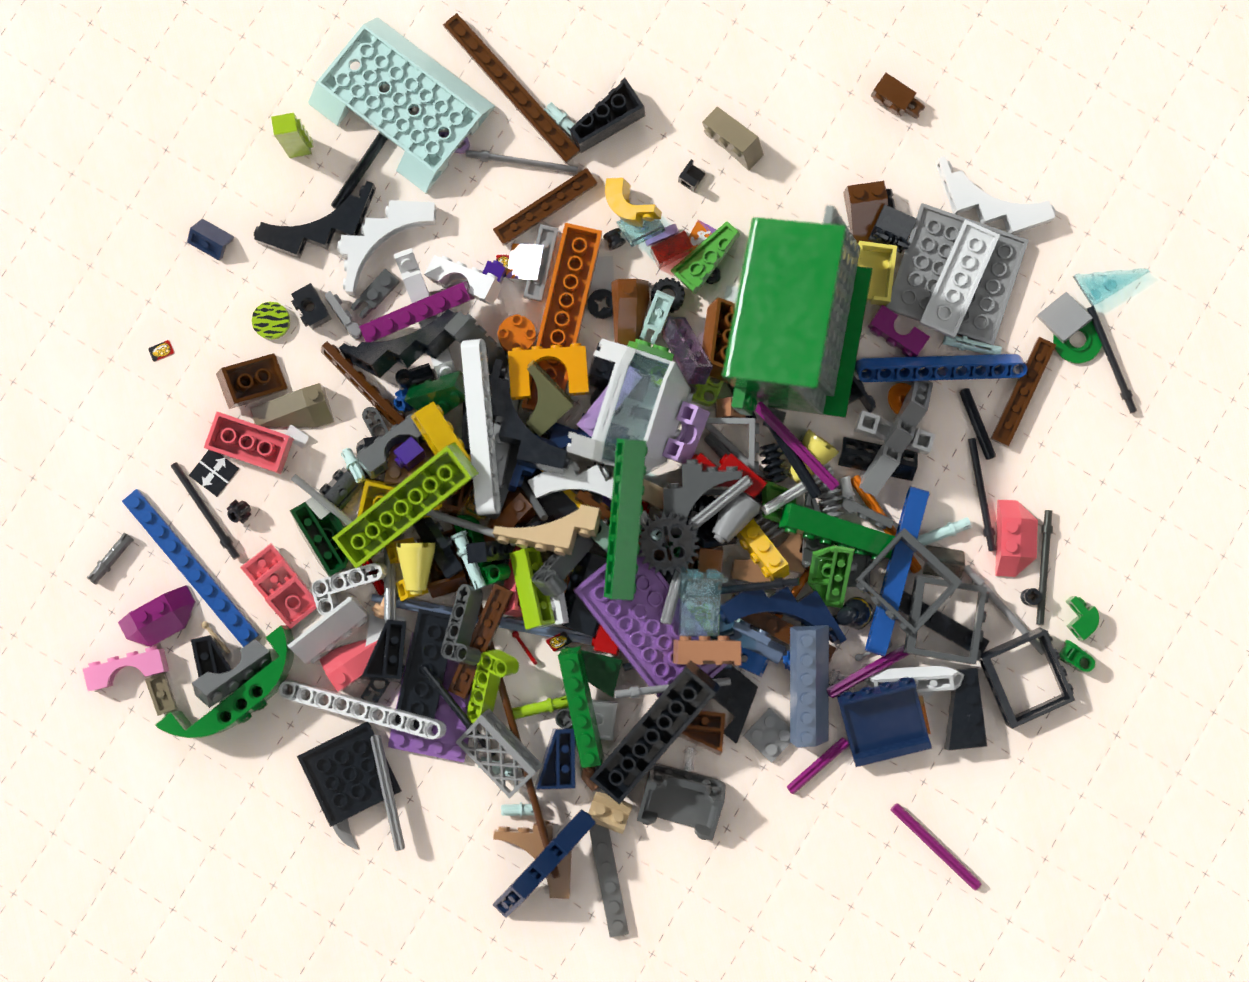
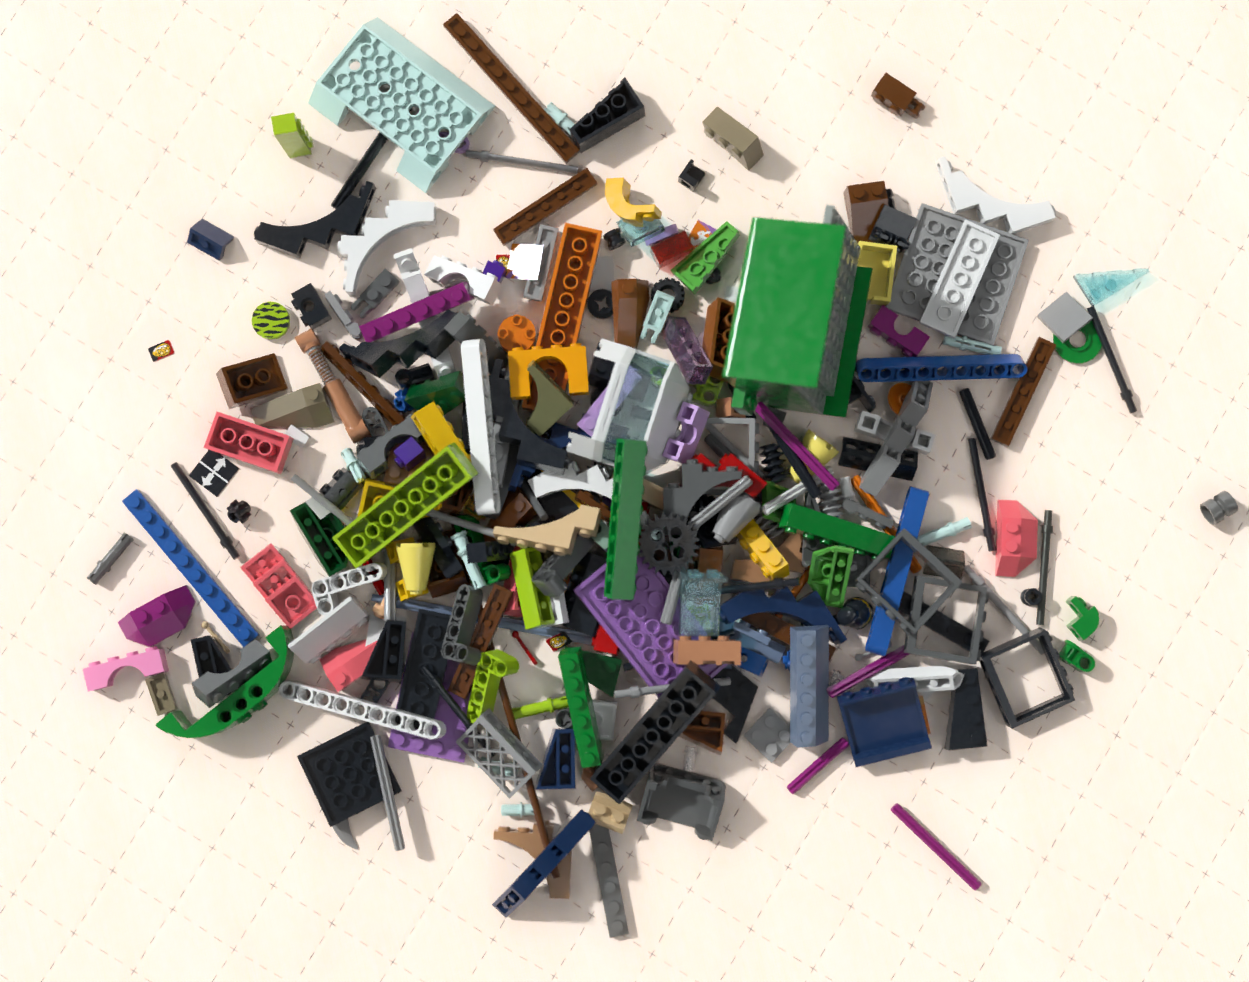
bright green plate [628,339,674,361] -> none
none -> nougat piece [295,328,371,444]
none -> dark grey wheel [1200,490,1238,525]

